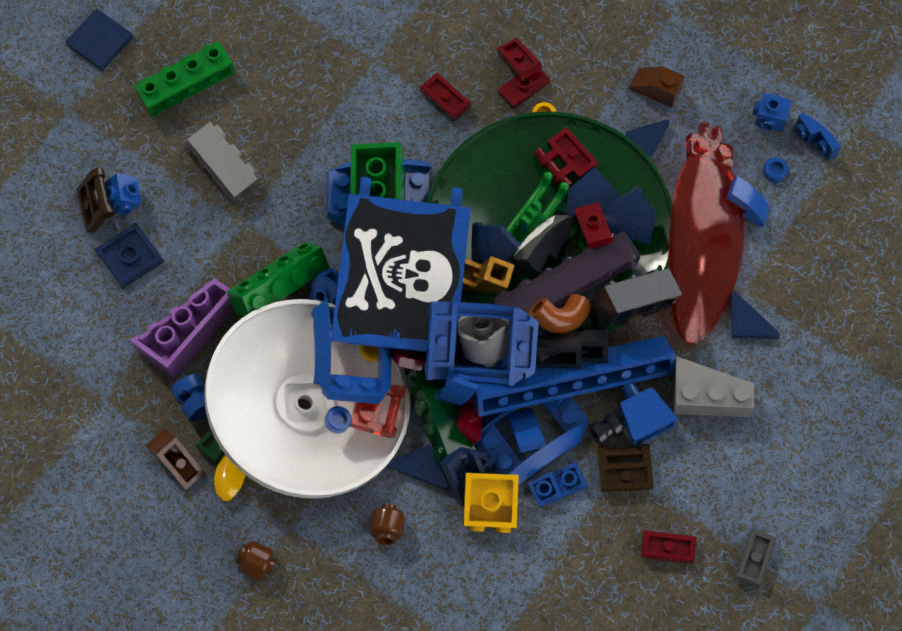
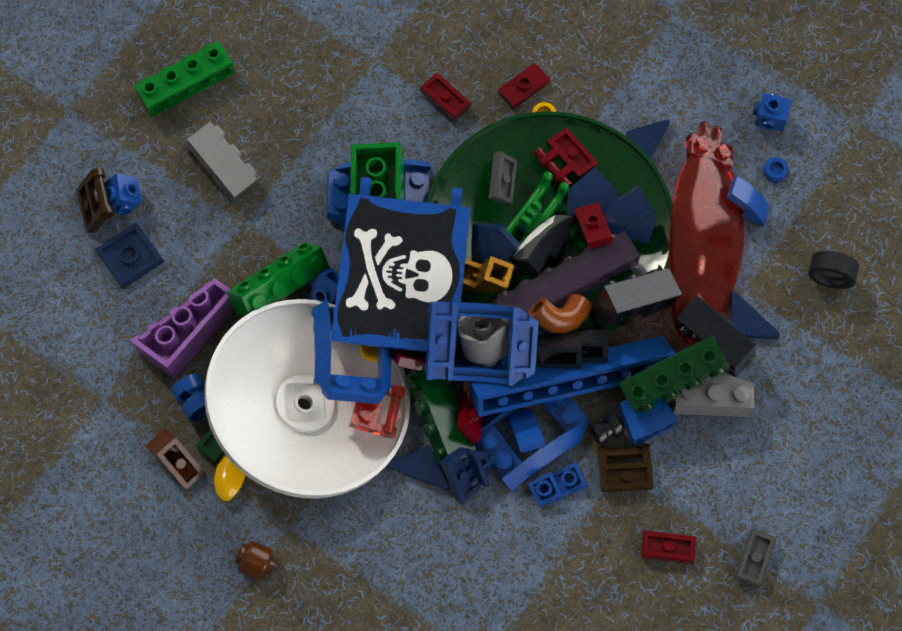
dark blue tile [65,8,134,71] -> none
blue tile [324,406,352,434] -> none
reddish brown head [369,504,405,545] -> none
blue slope [435,374,478,406] -> none
yellow plate [464,473,519,533] -> none
dark red plate [497,38,542,80] -> none
reddish brown slope [628,66,685,108] -> none
blue slope [795,113,841,160] -> none
none -> dark grey plate [489,151,517,207]
none -> dark green brick [619,335,728,415]
none -> black wedge [676,296,756,377]
none -> black tyre [808,251,859,289]

